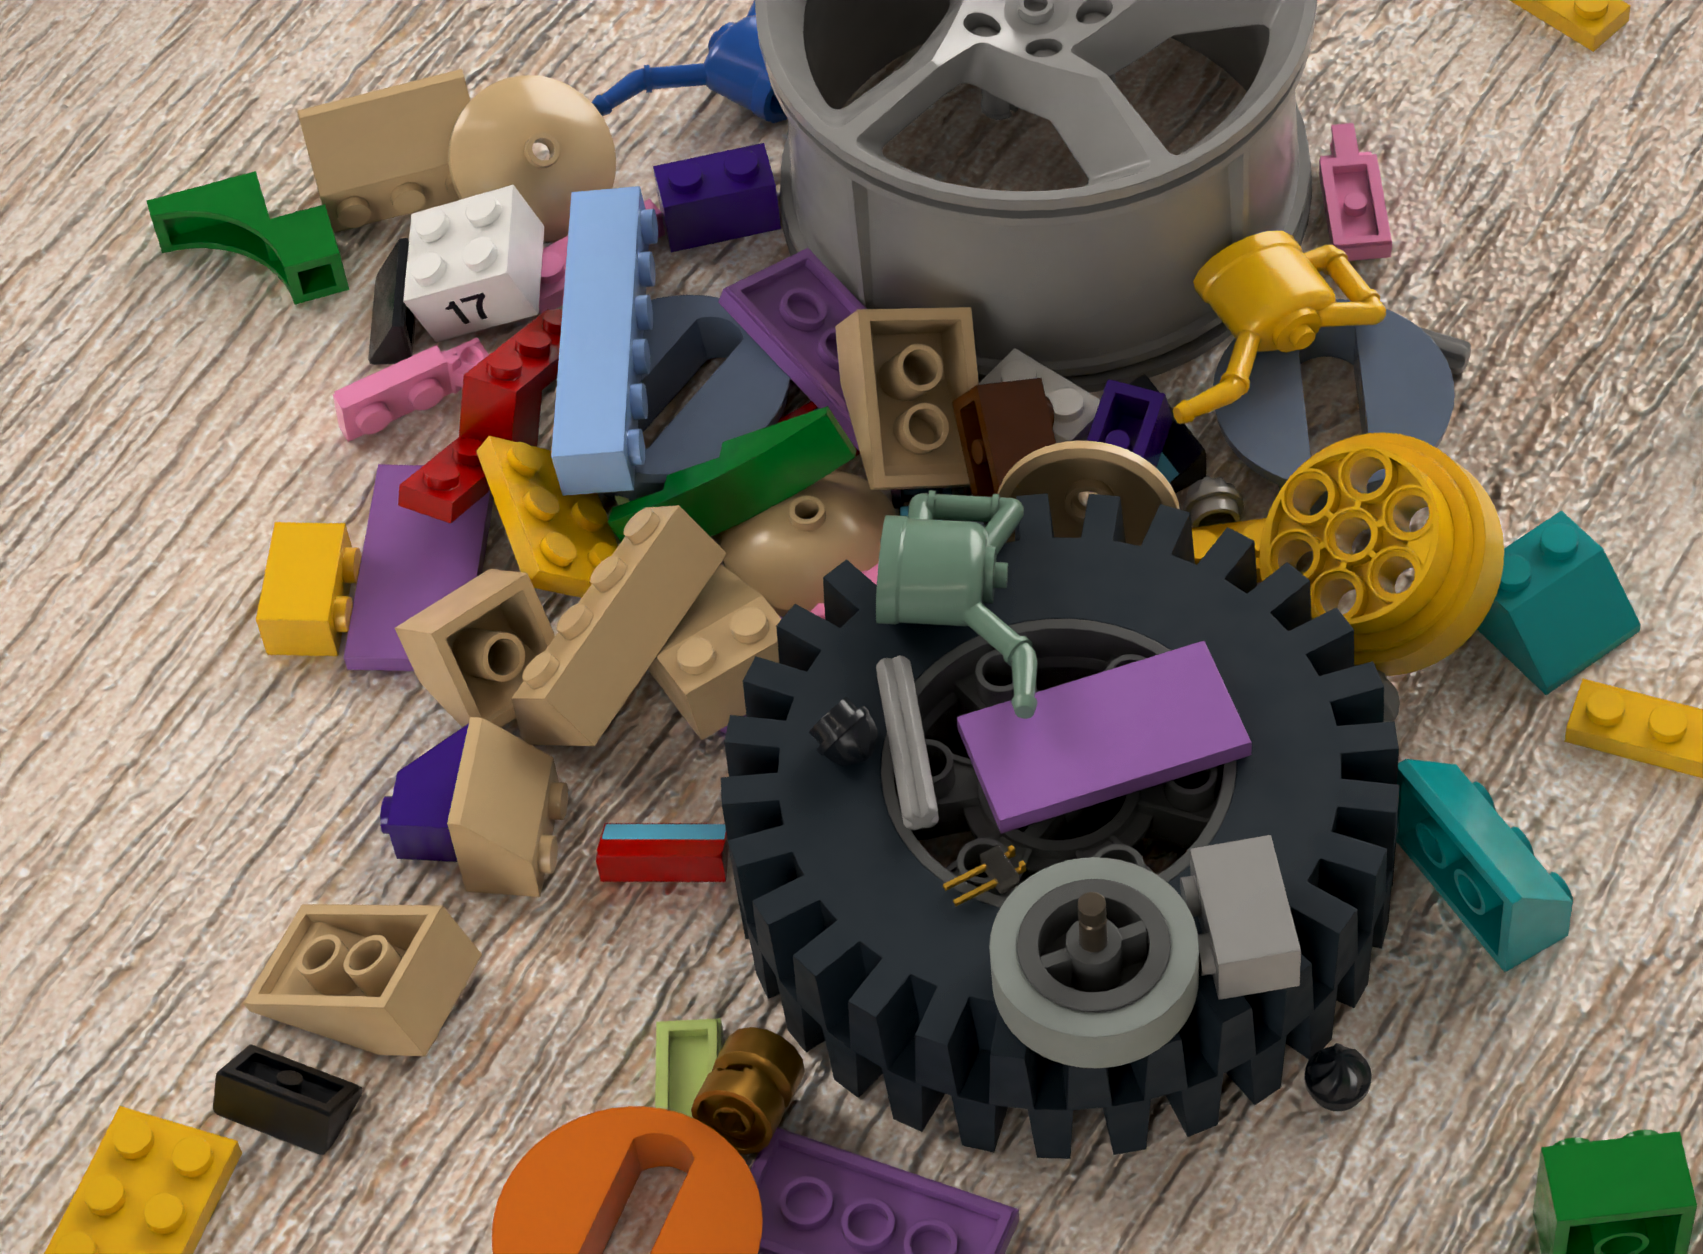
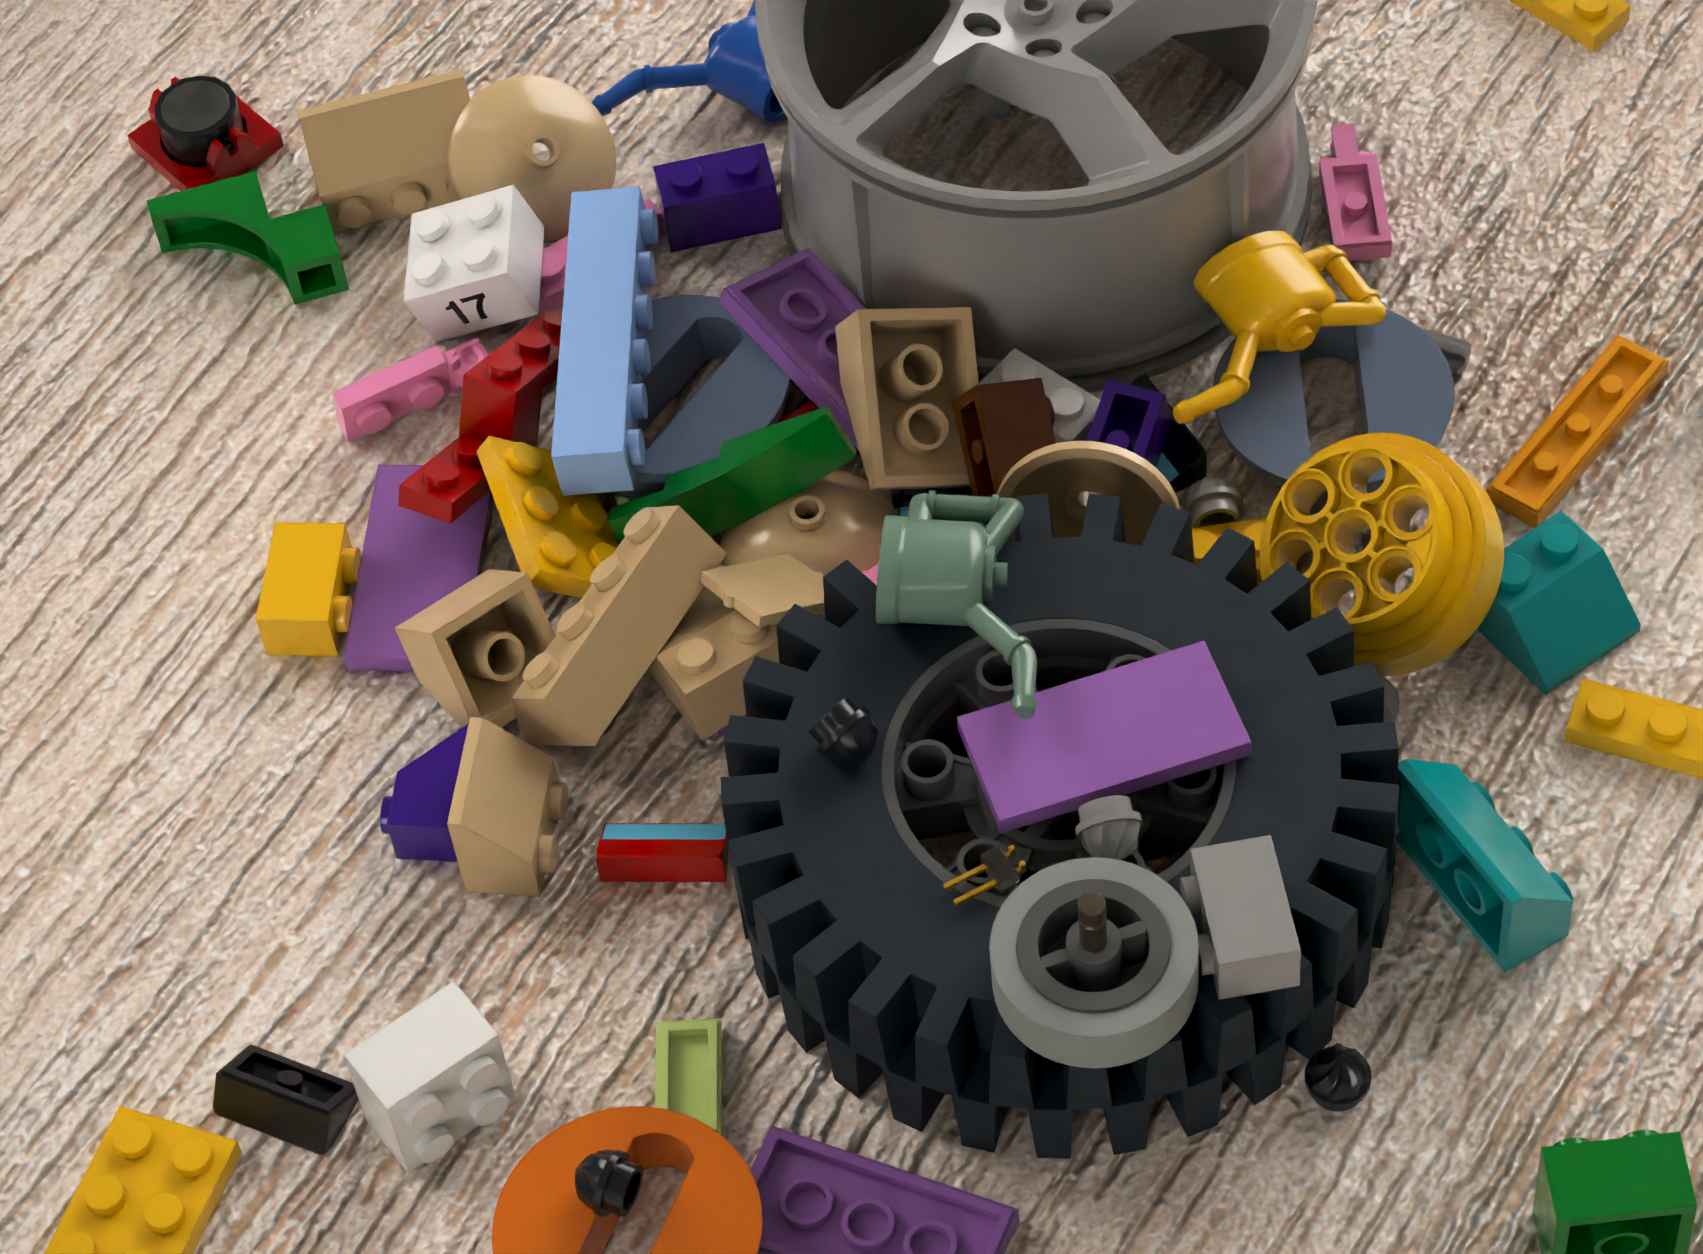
tan slope [243,904,482,1056] -> none
black slope [368,238,416,365] -> none
pearl gold wheel [691,1027,805,1154] -> none
light grey axle [876,655,939,831] -> none
none -> piece [127,76,284,191]
none -> white brick [343,981,517,1173]
none -> black plate [575,1150,644,1217]
none -> tan piece [700,553,825,627]
none -> light grey plate [1075,795,1143,860]
none -> light orange tile [1486,335,1669,528]

